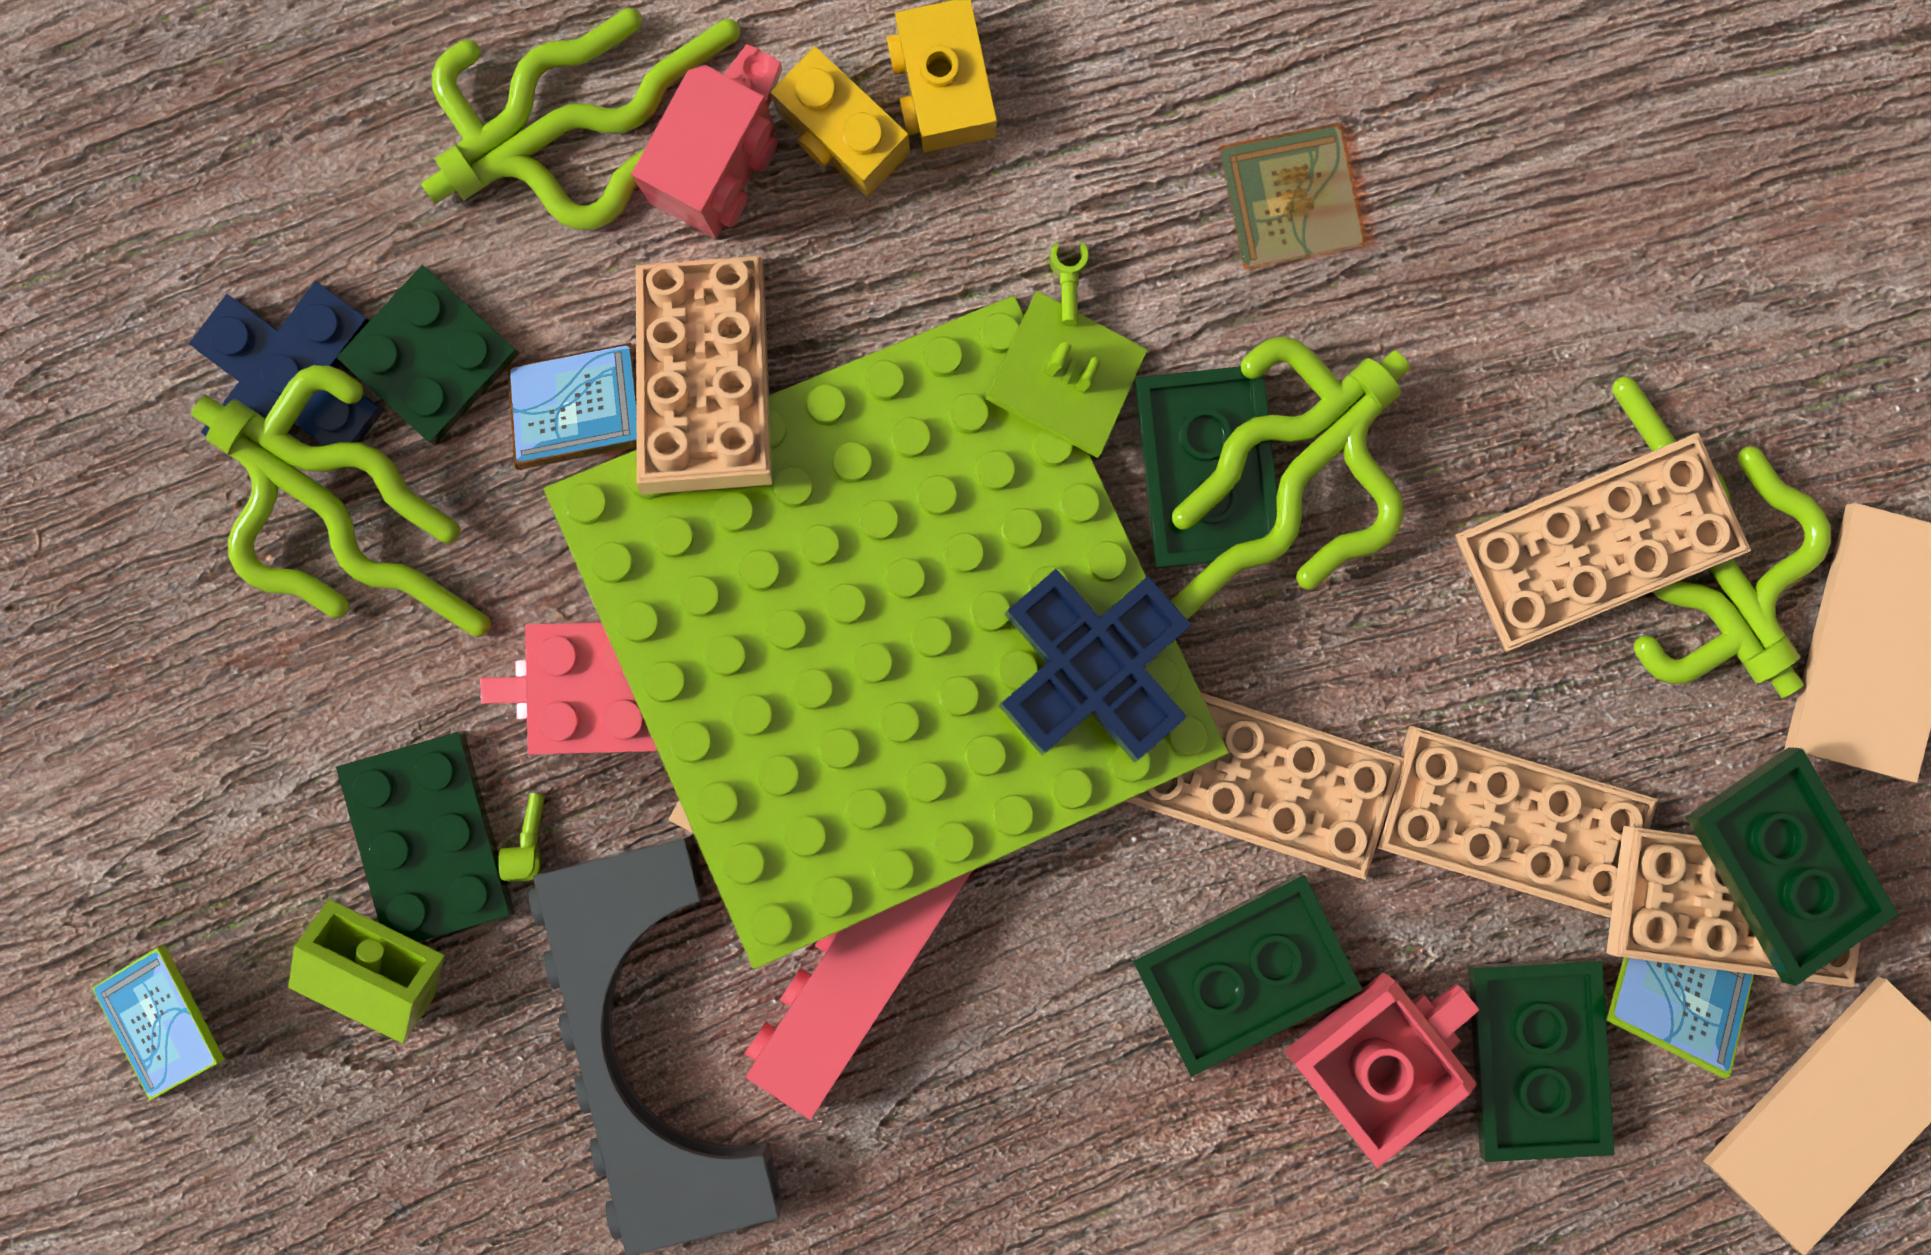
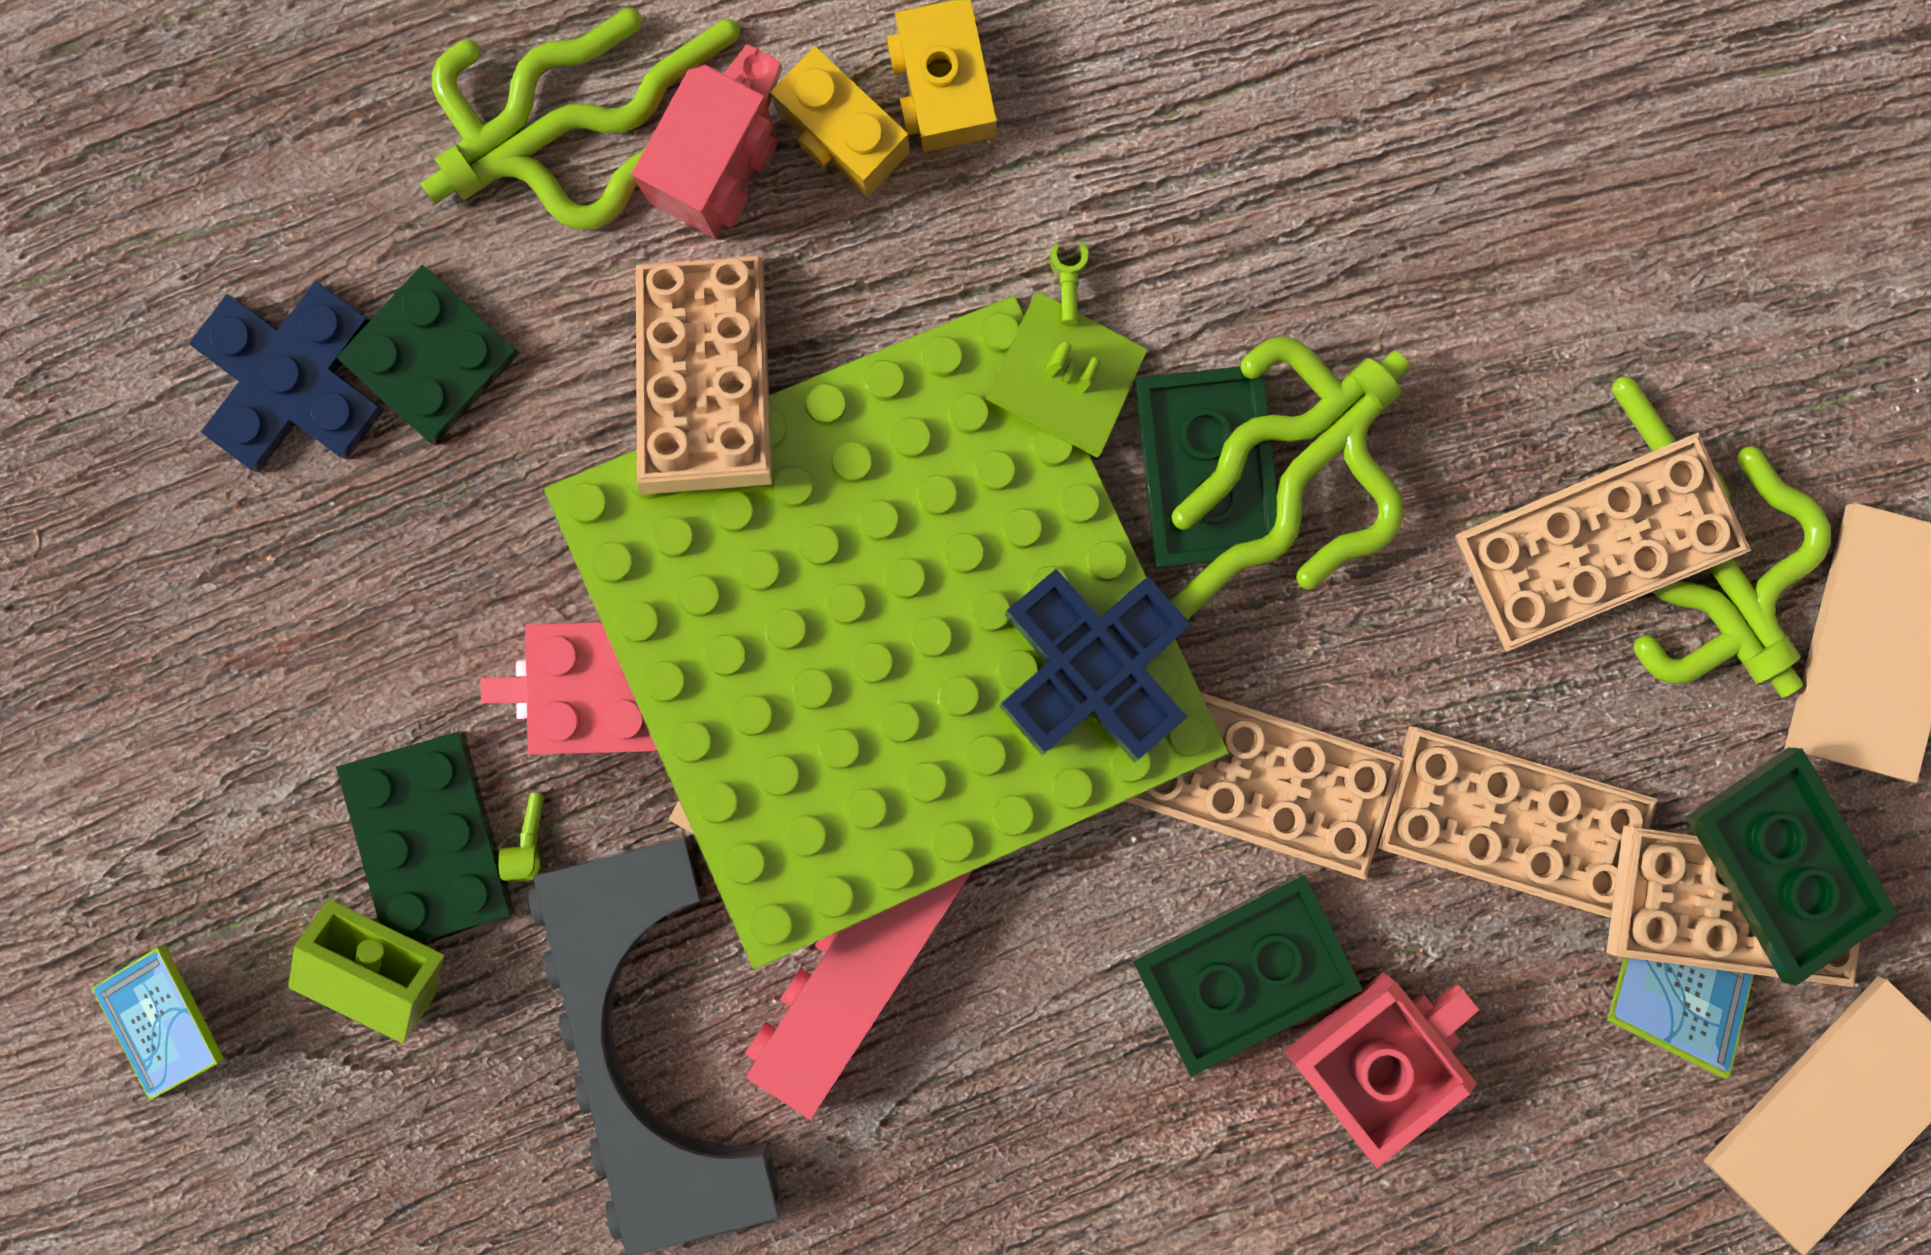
lime plant [191,365,491,637] -> none
piece [507,343,637,470] -> none
clear orange piece [1218,122,1367,270] -> none
dark green plate [1468,958,1615,1162] -> none

